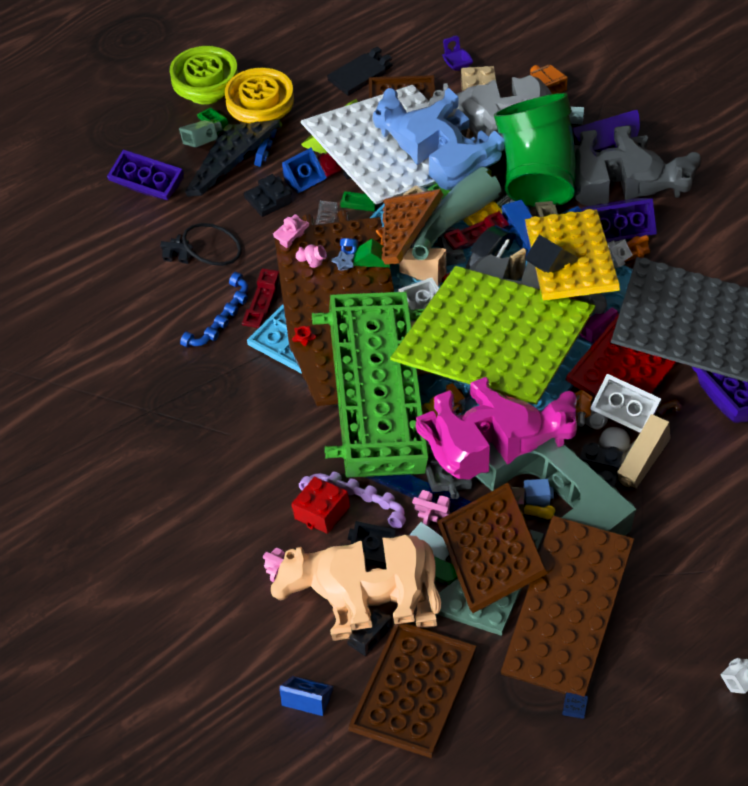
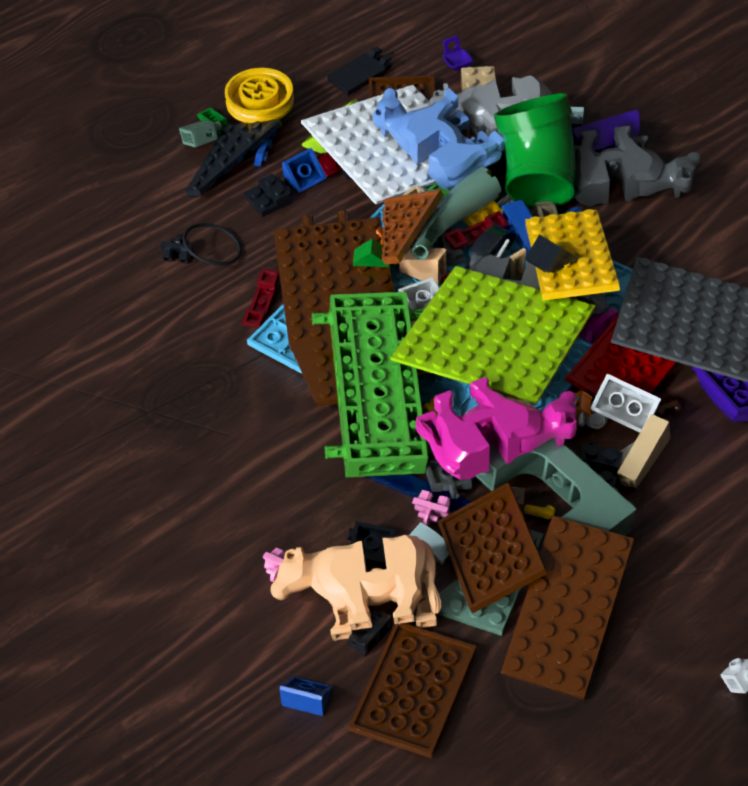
dark purple windscreen [107,150,184,200] -> none
lime wheel [170,46,238,104] -> none
blue bar [180,271,248,348] -> none
bright pink hips [273,214,309,248] -> none
red brick [291,476,350,534] -> none
red plate [292,326,316,346] -> none
bright pink animal [296,244,327,268] -> none
lavender bar [299,472,406,529] -> none
clear slope [315,200,338,225] -> none
sand blue plate [331,251,355,270] -> none
green tile [340,191,377,212] -> none
blue tile [340,238,358,255] -> none
green tile [434,556,458,585] -> none
reddish brown bracket [446,383,465,415] -> none
medium blue brick [524,479,554,507] -> none
orange torso [530,65,568,94] -> none
dark blue tile [562,692,588,719] -> none
dark purple windscreen [582,198,657,242] -> none
light grey hair [598,427,631,452] -> none
white brick [607,239,633,268] -> none
orange hips [624,235,650,262] -> none

